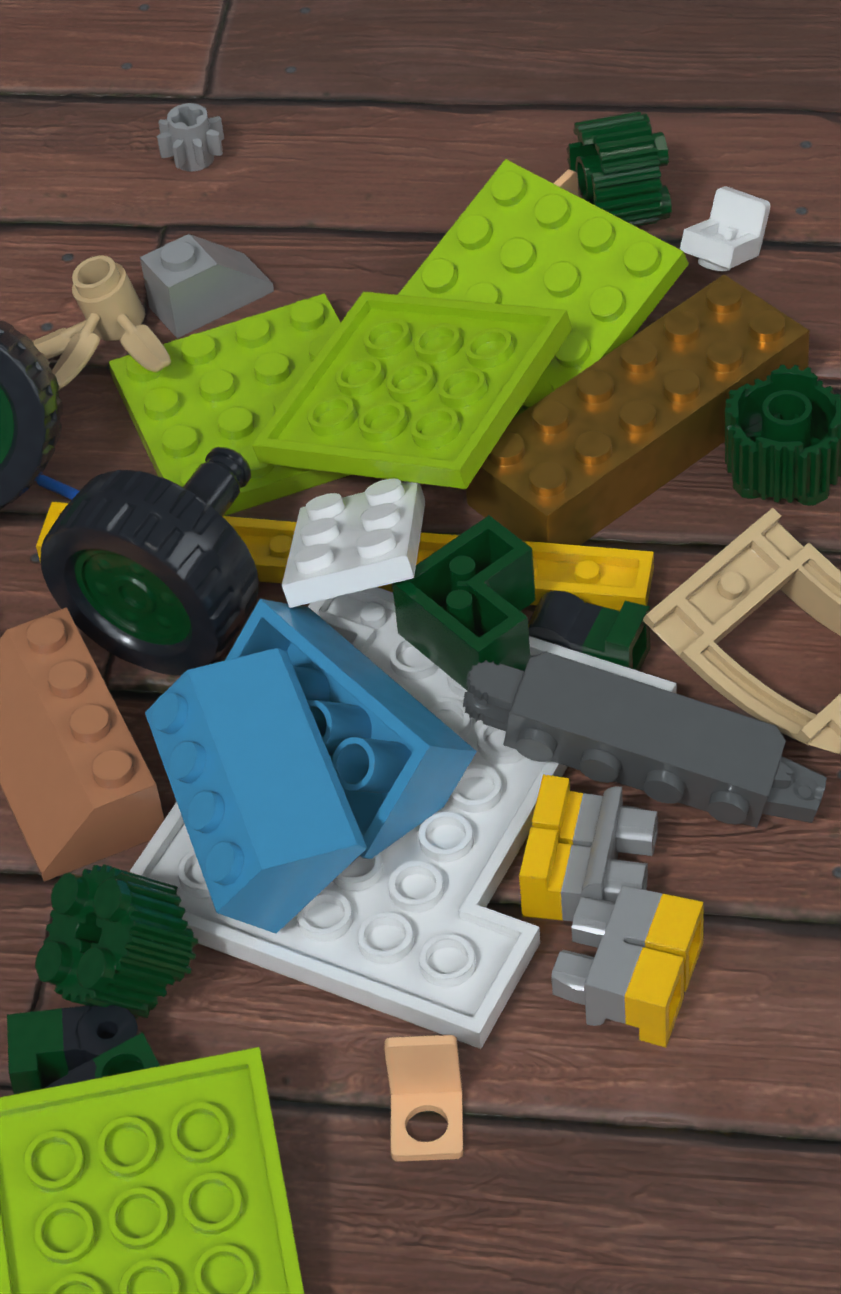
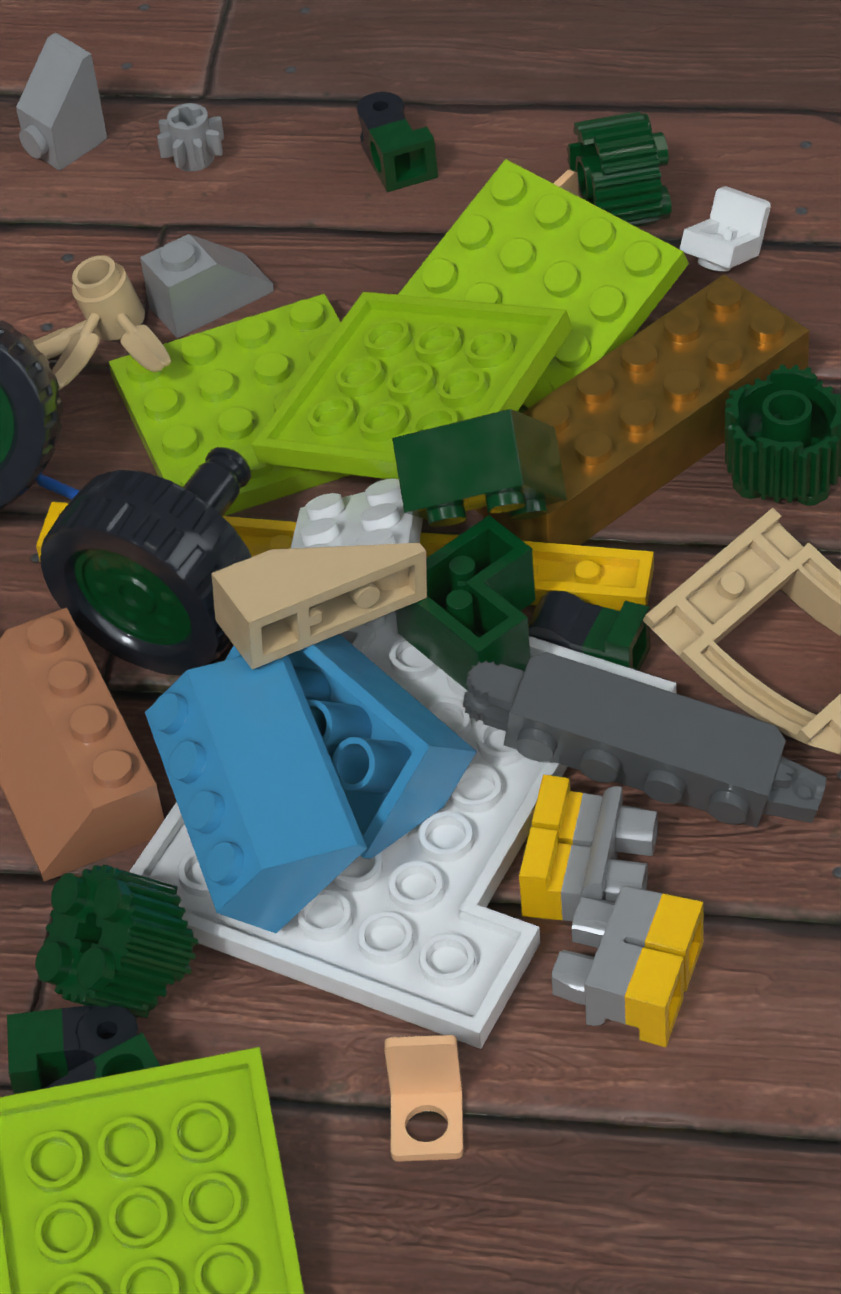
none -> light grey slope [16,32,107,171]
none -> tan slope [211,543,427,670]
none -> dark green leg [357,92,438,193]
none -> dark green brick [392,409,567,527]

